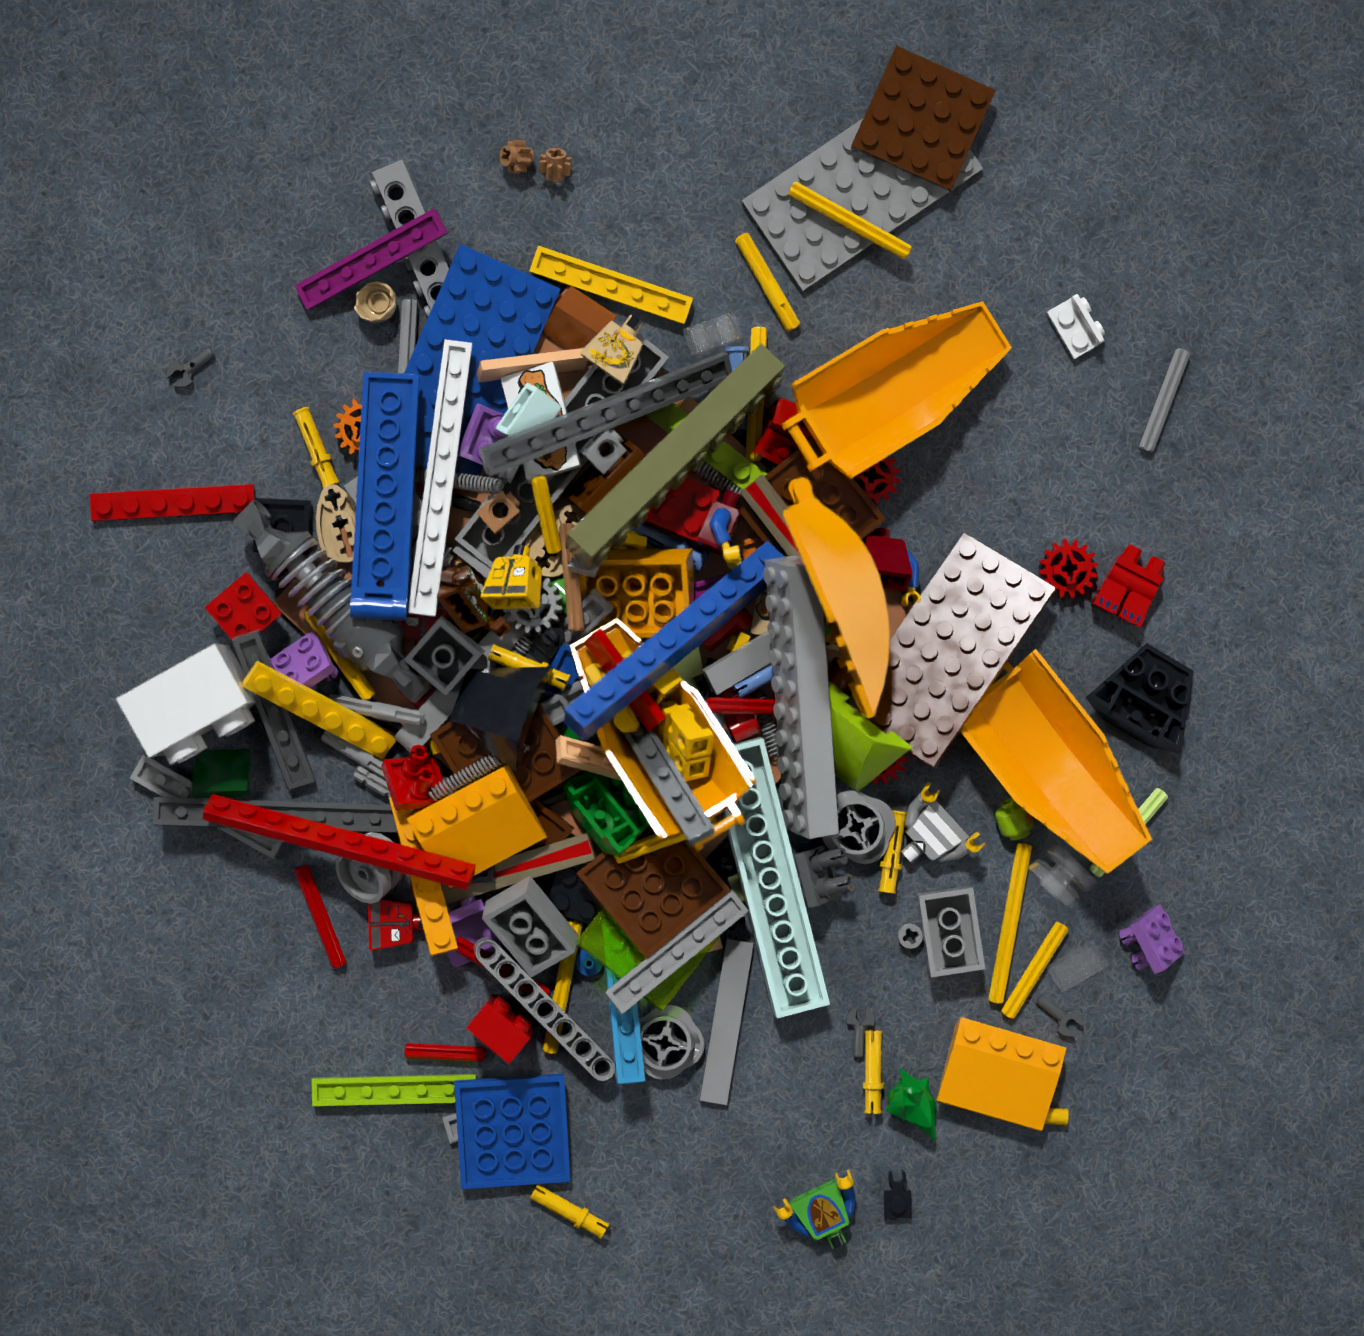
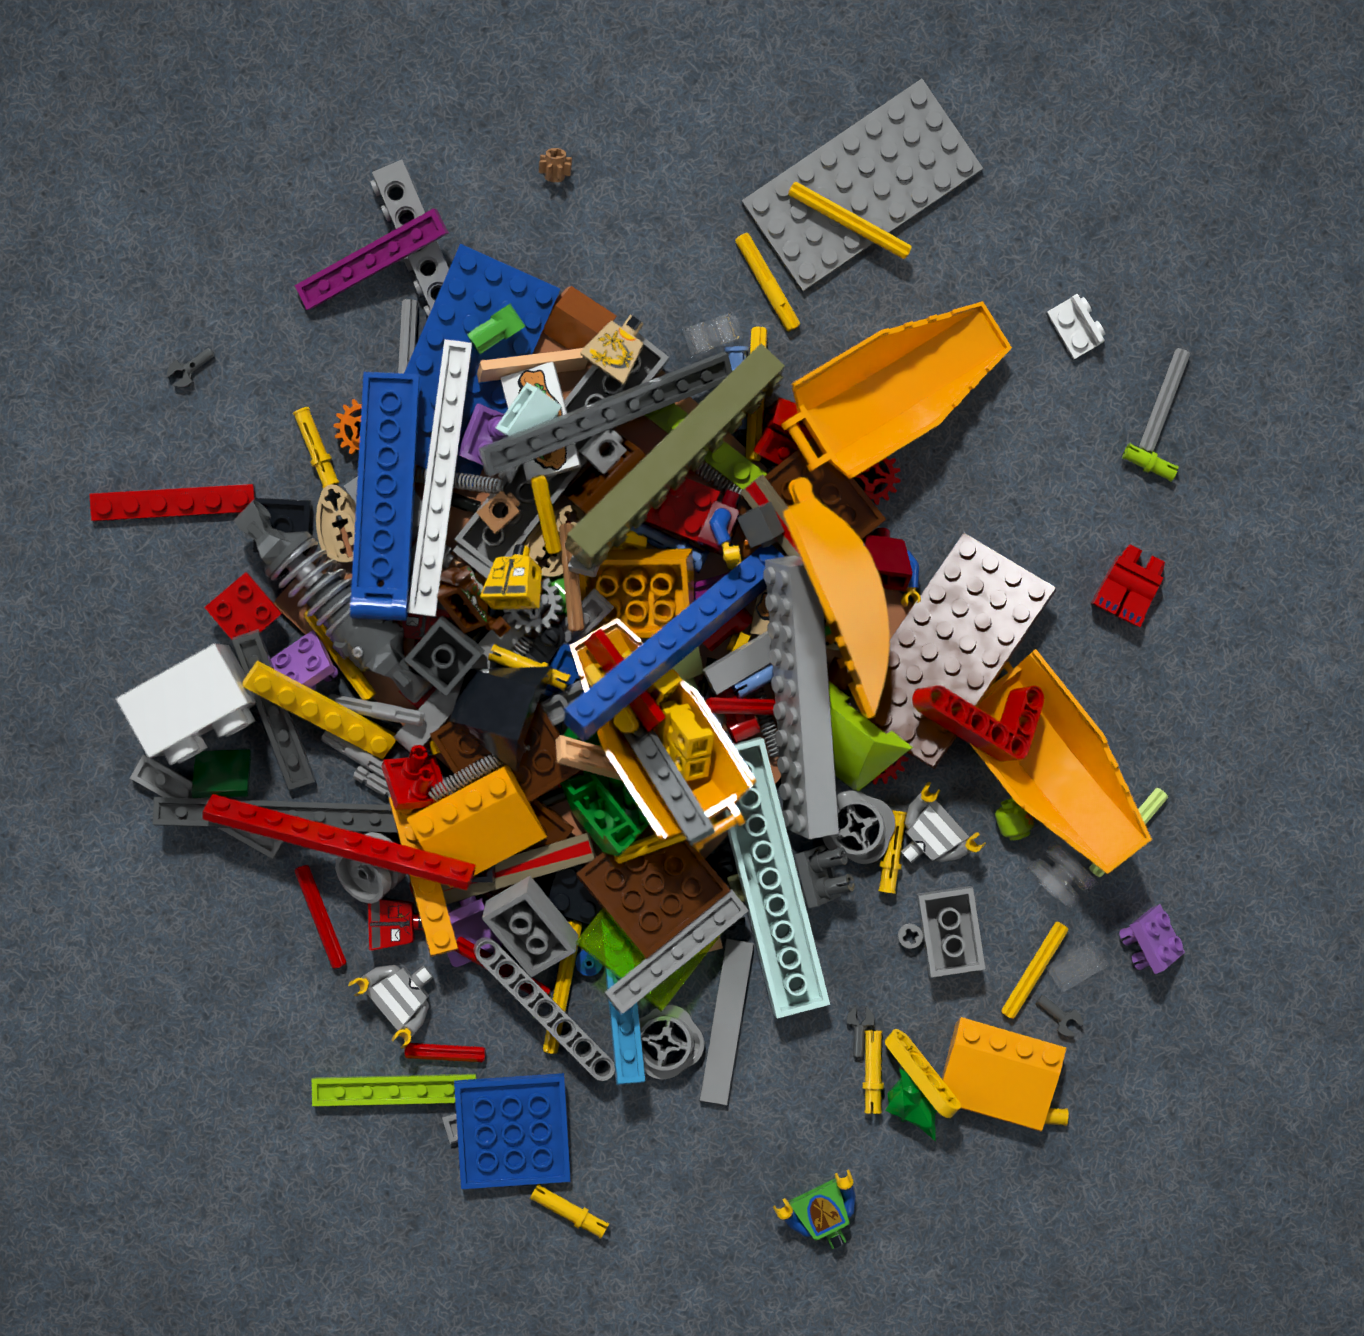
tan hair [354,281,397,323] -> none
red brick [466,995,534,1063] -> none
medium nougat gear [500,140,534,174] -> none
yellow plate [529,246,693,325] -> none
reddish brown plate [851,45,996,191] -> none
black plate [883,1170,912,1218] -> none
yellow axle [988,843,1032,1004] -> none
red gear [1038,539,1098,598] -> none
black wedge [1085,643,1194,754] -> none
none -> light grey torso [348,965,434,1049]
none -> bright green piece [467,303,525,354]
none -> dark grey brick [737,501,784,548]
none -> yellow beam [885,1029,961,1118]
none -> red beam [912,685,1044,762]
none -> lime pin [1122,443,1179,482]

